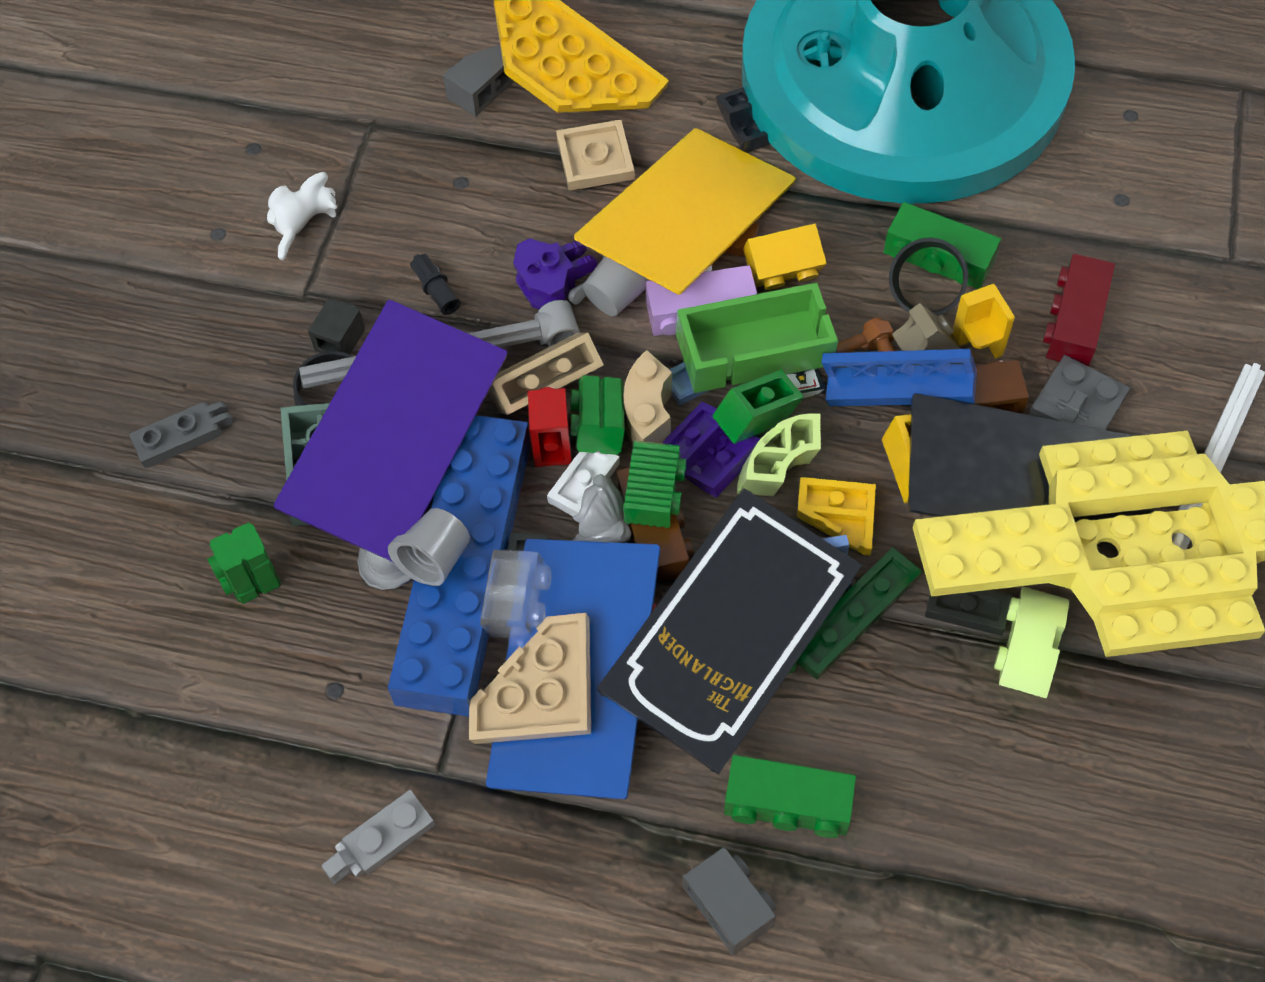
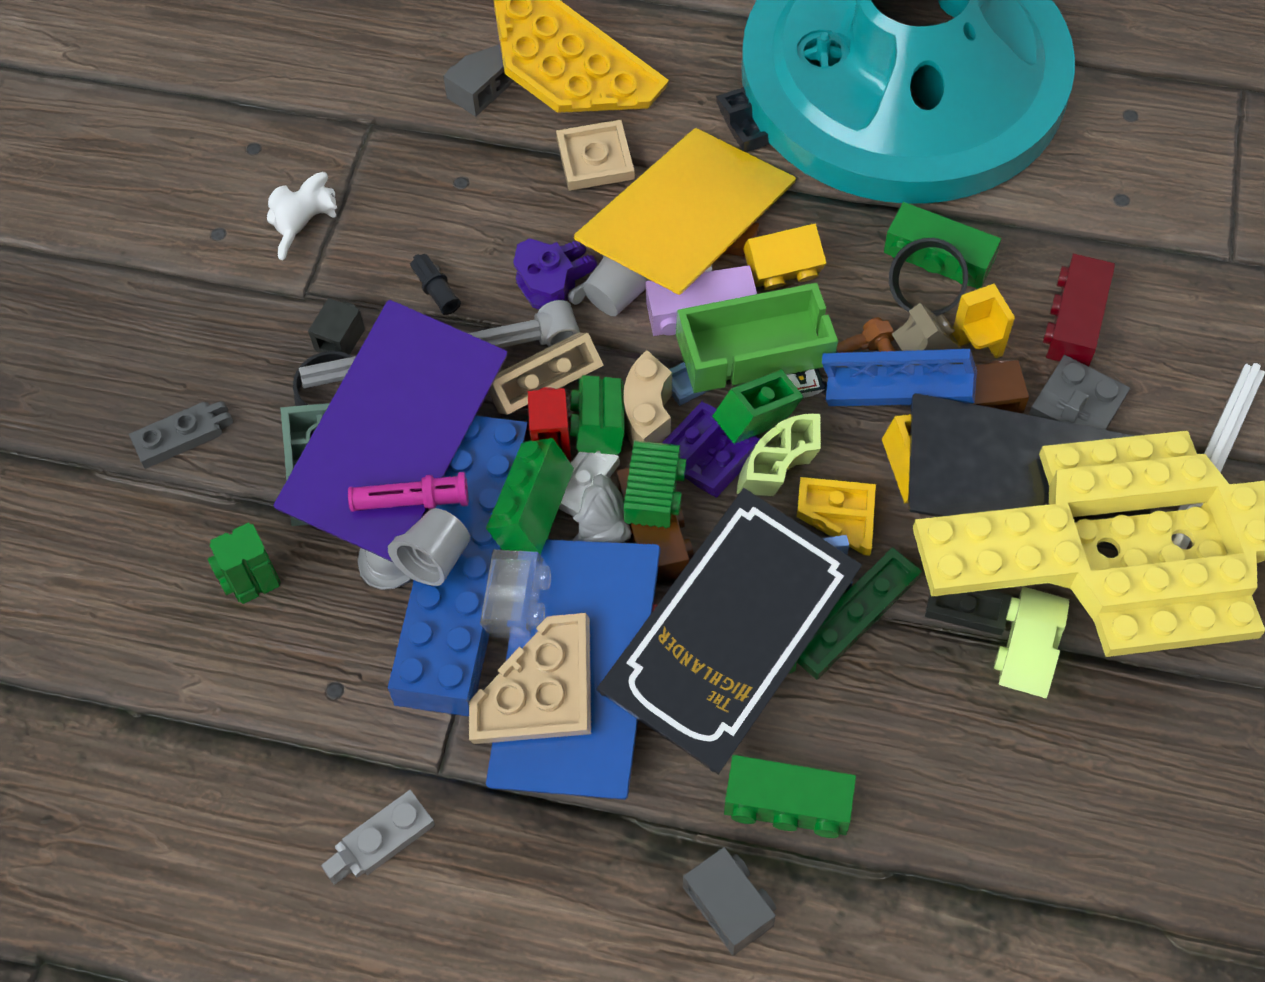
none -> dark pink pin [348,472,469,512]
none -> green brick [486,438,574,558]

